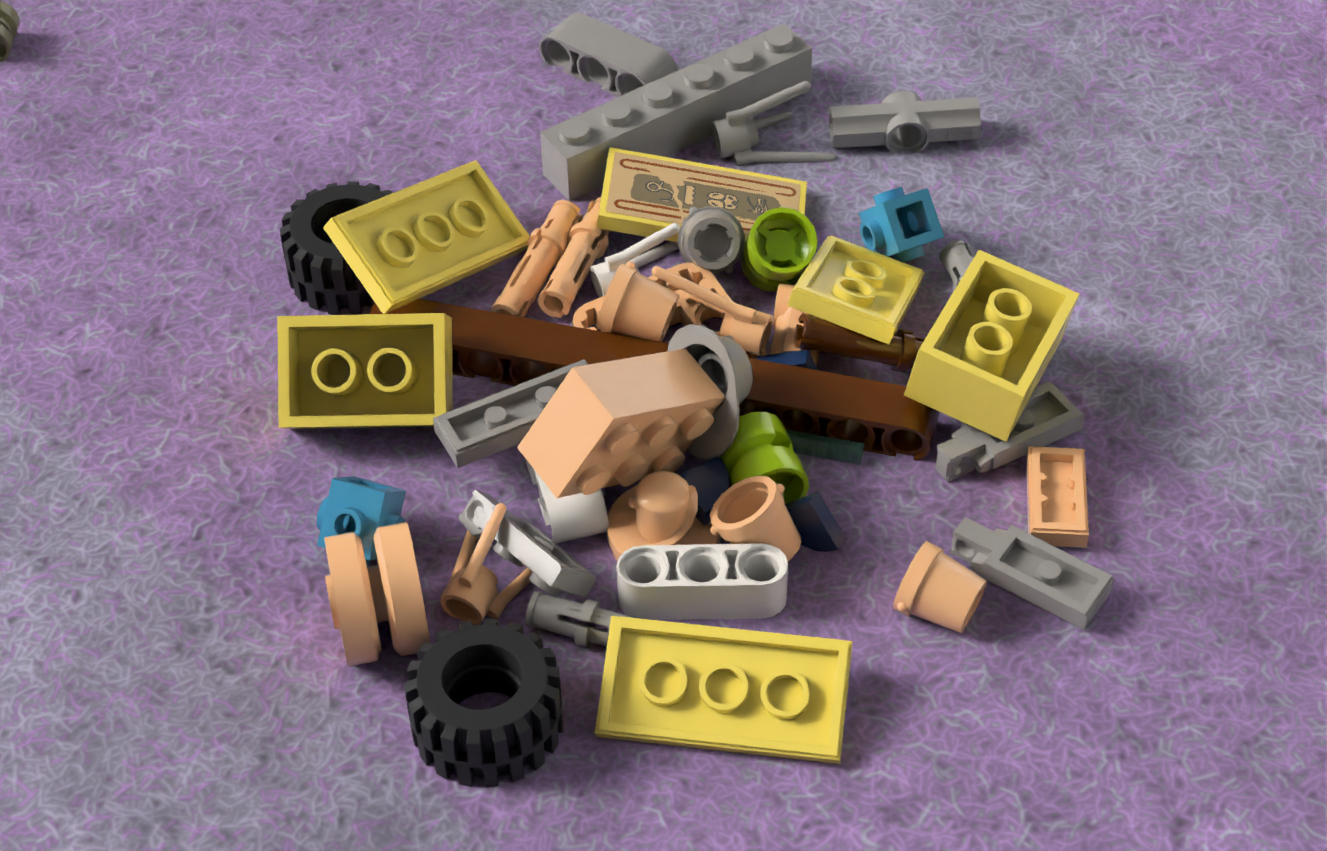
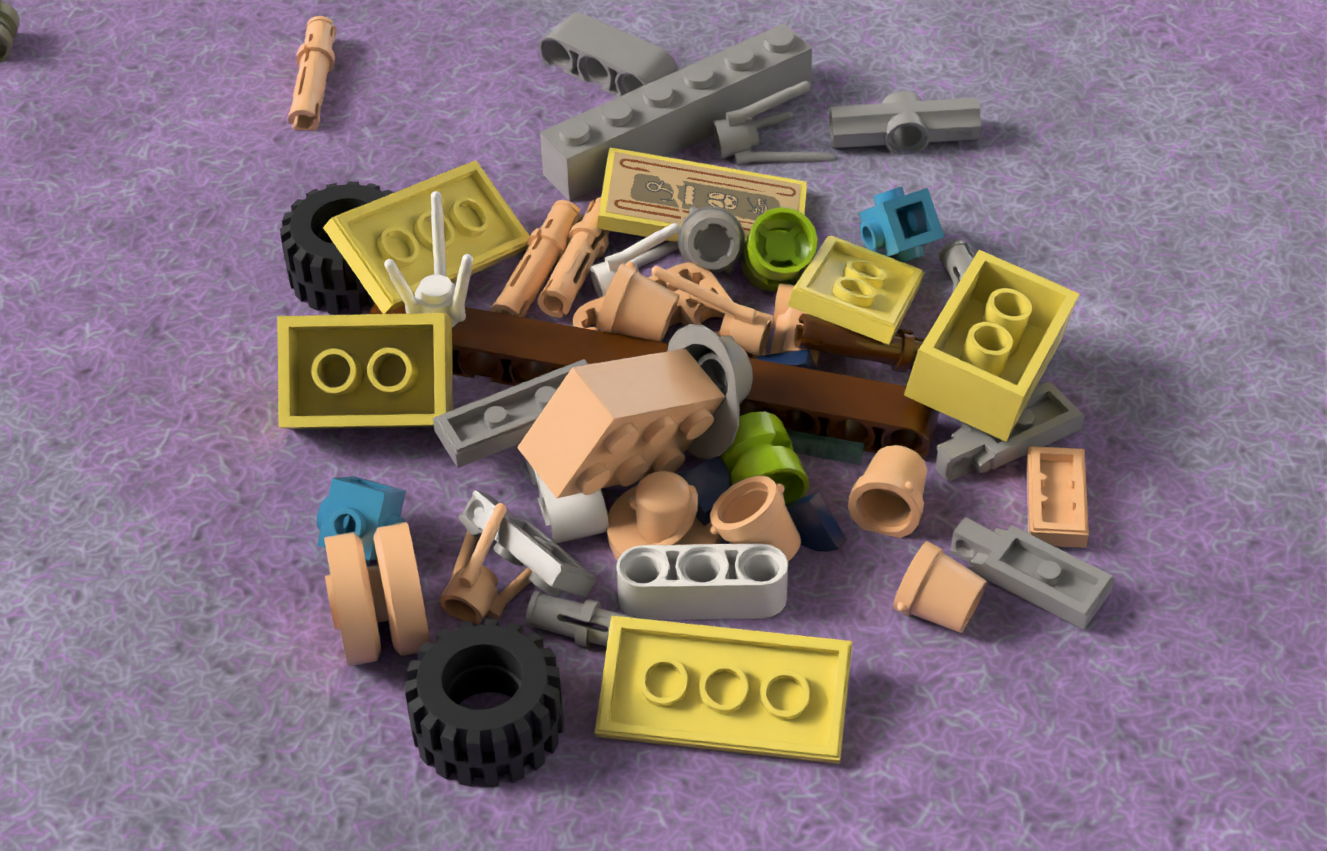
none -> light nougat pin [288,16,337,130]
none -> white plant [384,191,473,327]
none -> light nougat piece [848,445,928,538]

